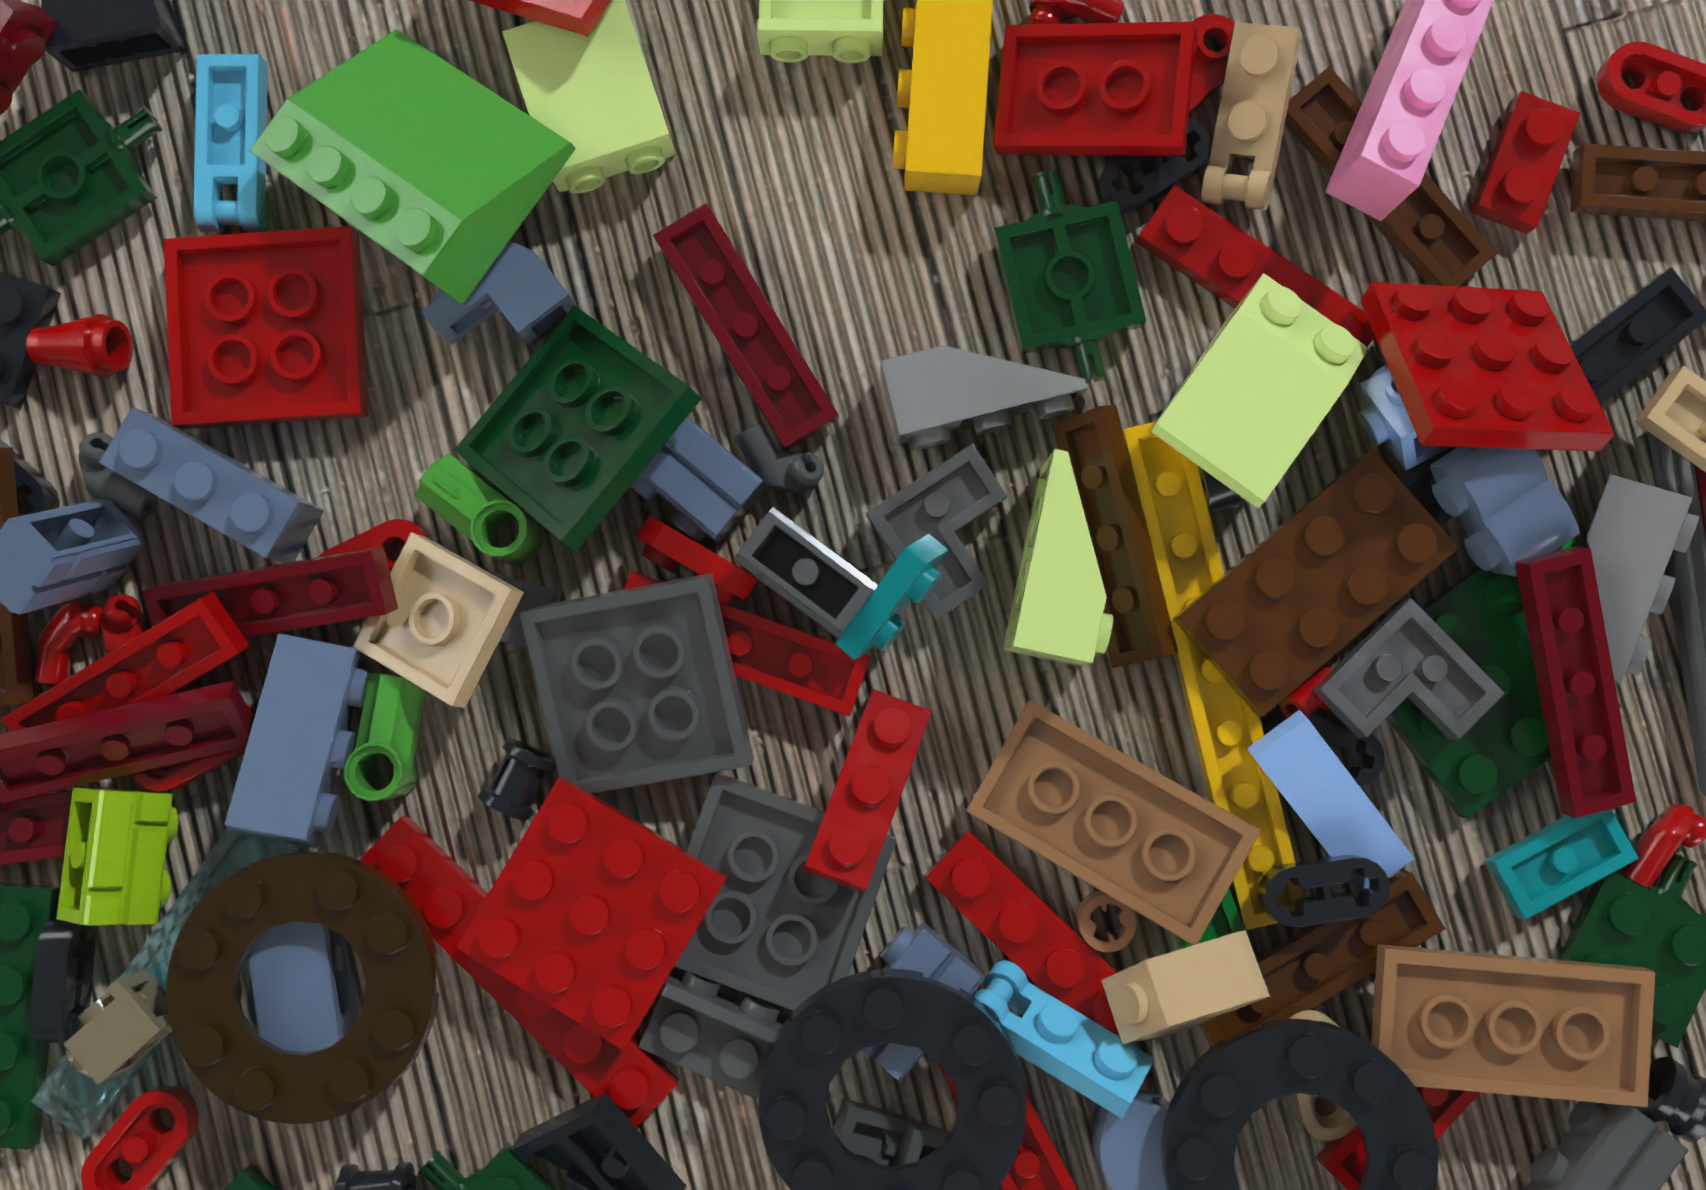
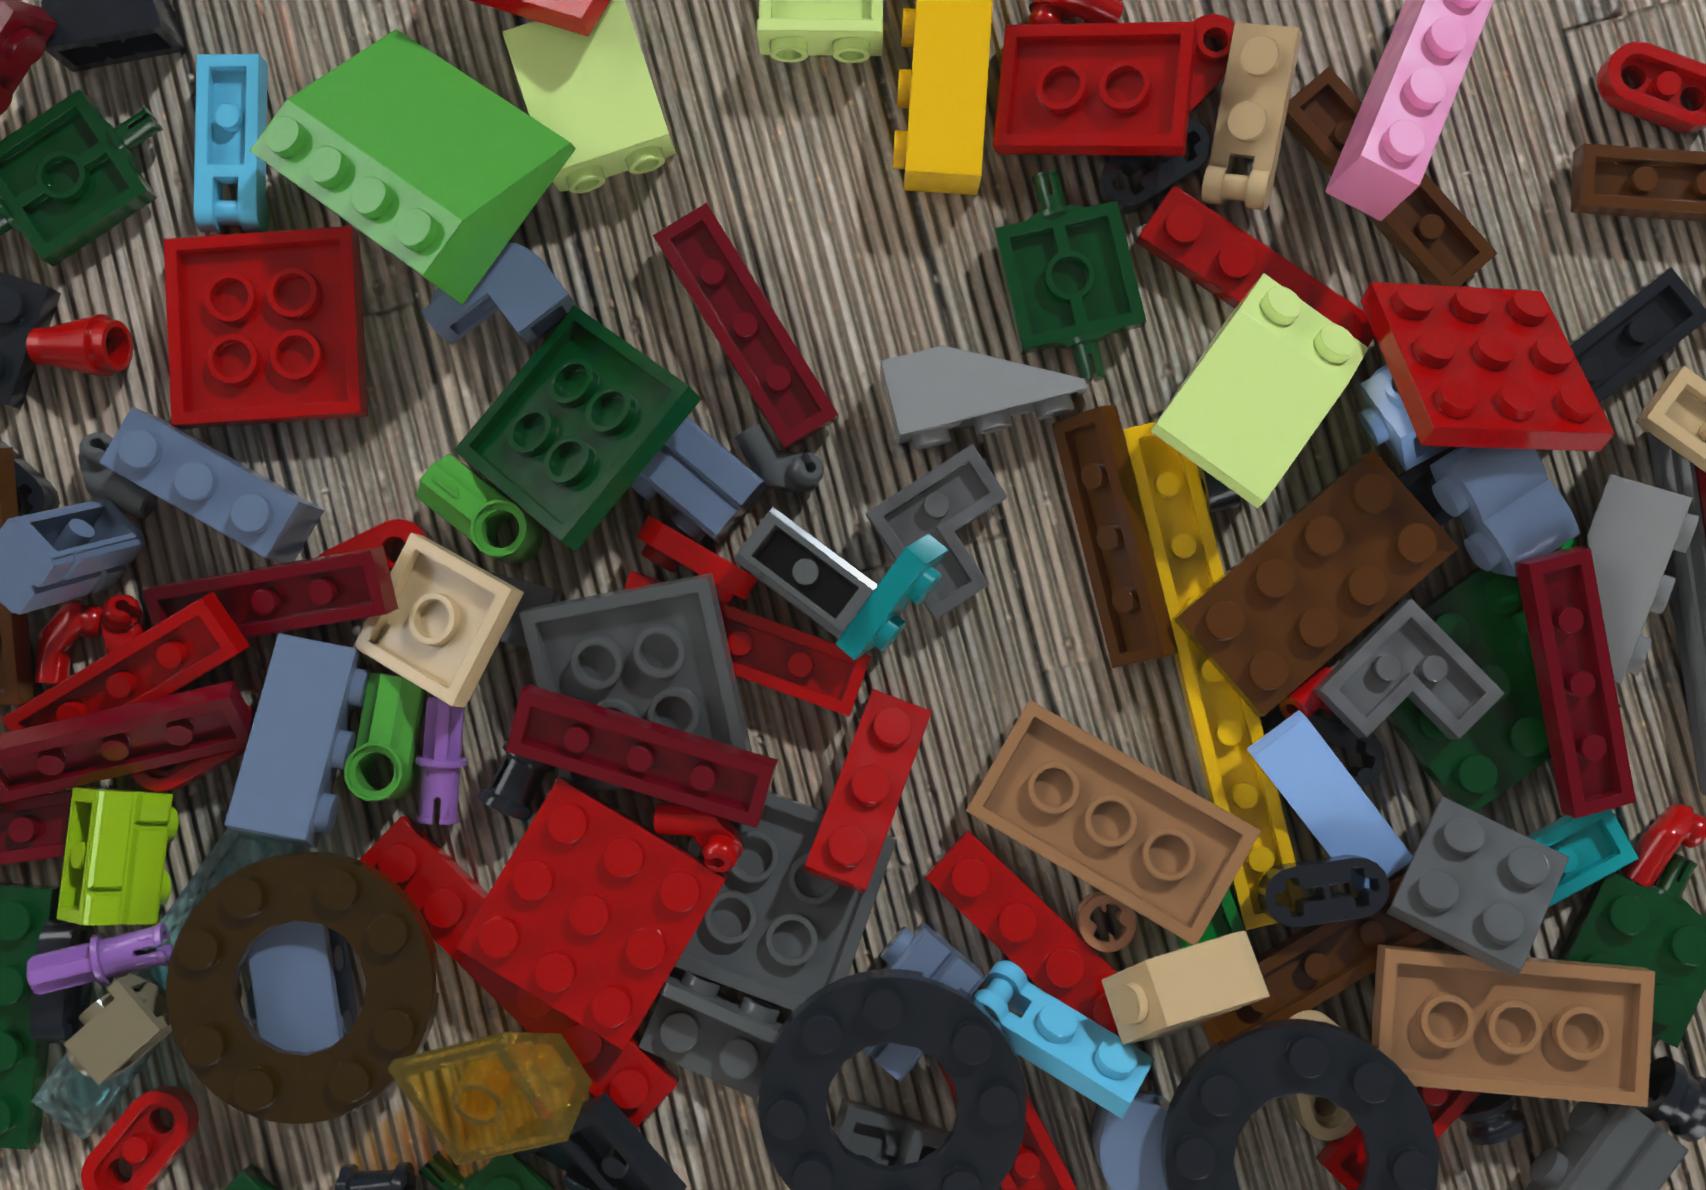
yellowish green slope [1002,449,1113,666] -> none
red plate [1470,91,1580,234] -> none
none -> medium lavender axle [26,923,173,995]
none -> clear yellow slope [388,1032,592,1165]
none -> medium lavender axle [415,696,468,825]
none -> dark red plate [506,684,778,828]
none -> red arm [654,802,743,873]
none -> dark grey plate [1386,796,1569,978]
none -> black bush [1459,1092,1526,1145]

